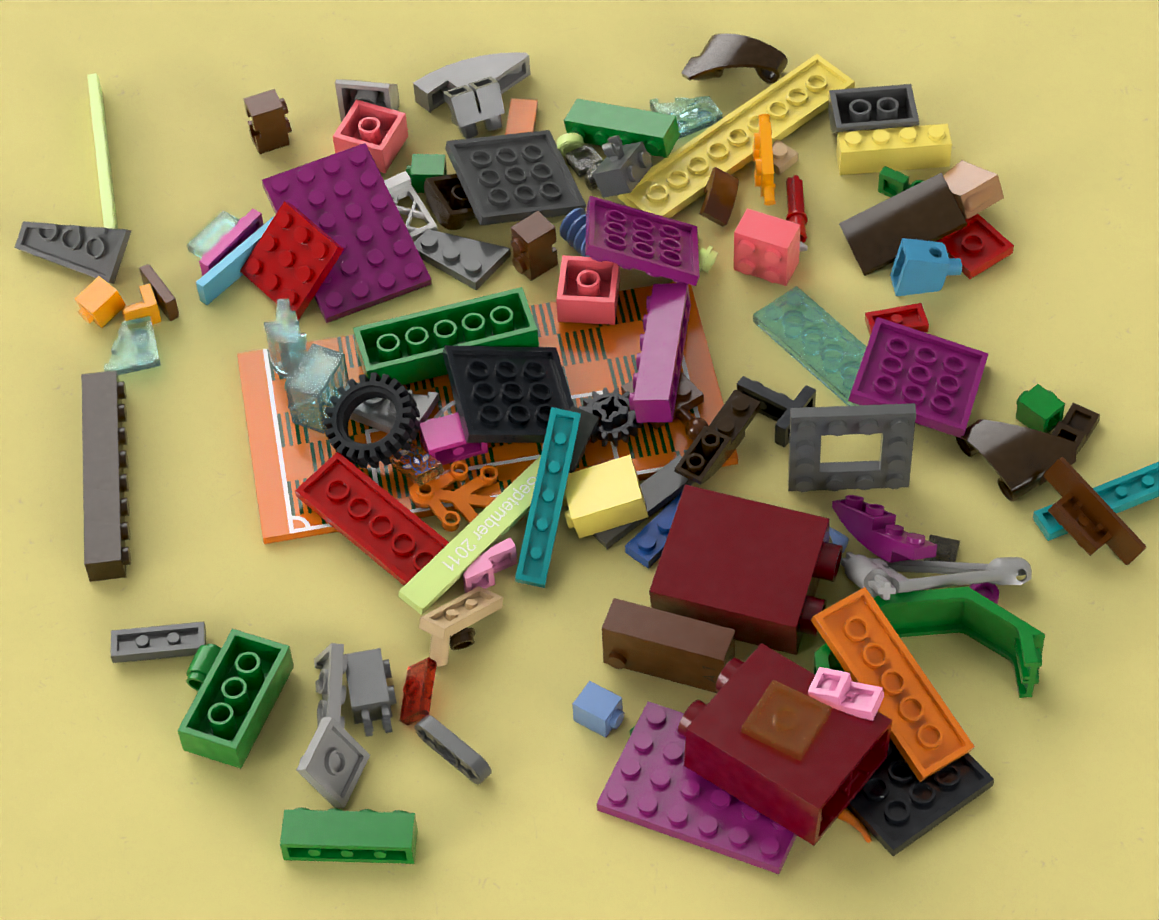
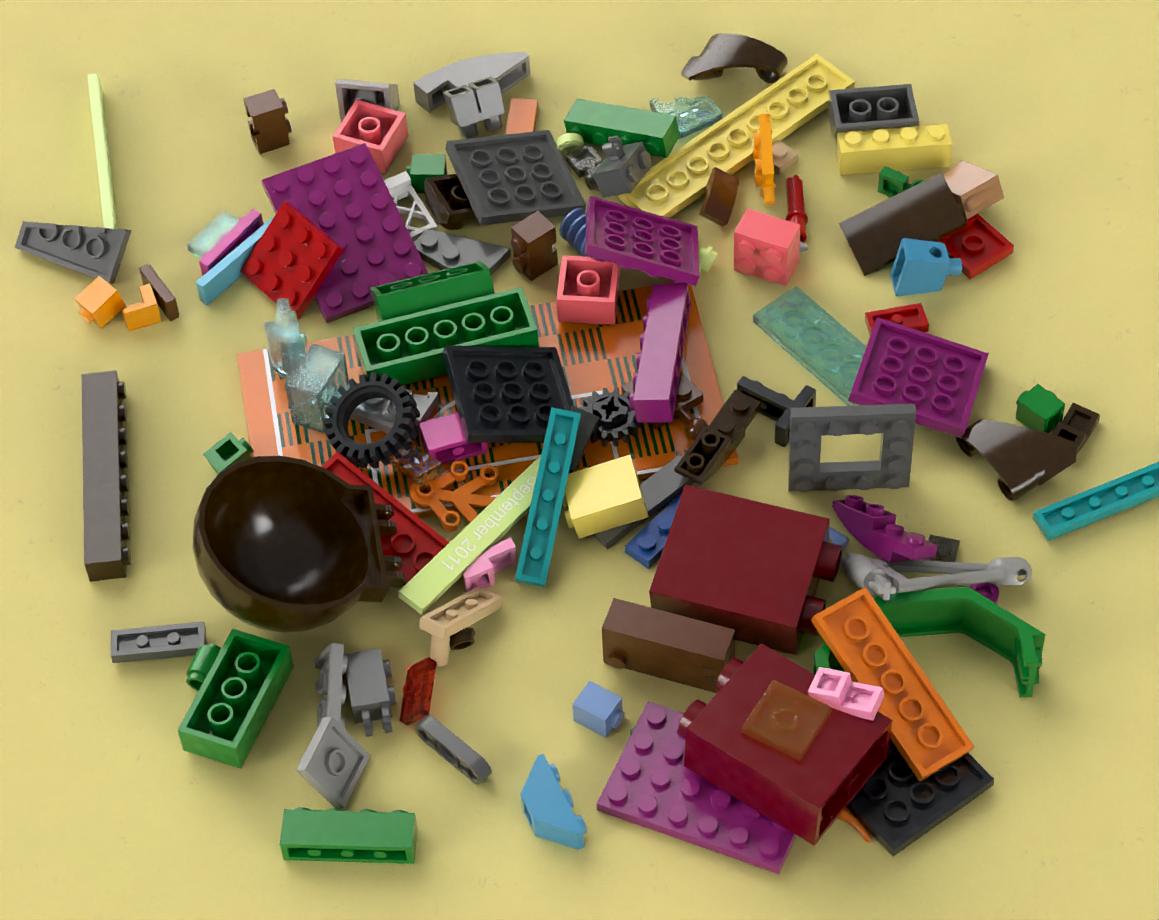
clear light blue wing [104,316,161,375] -> none
reddish brown bracket [1043,457,1146,565] -> none
none -> dark brown windscreen [193,456,406,633]
none -> brick [203,432,254,474]
none -> green brick [370,261,495,321]
none -> dark azure slope [521,754,587,850]

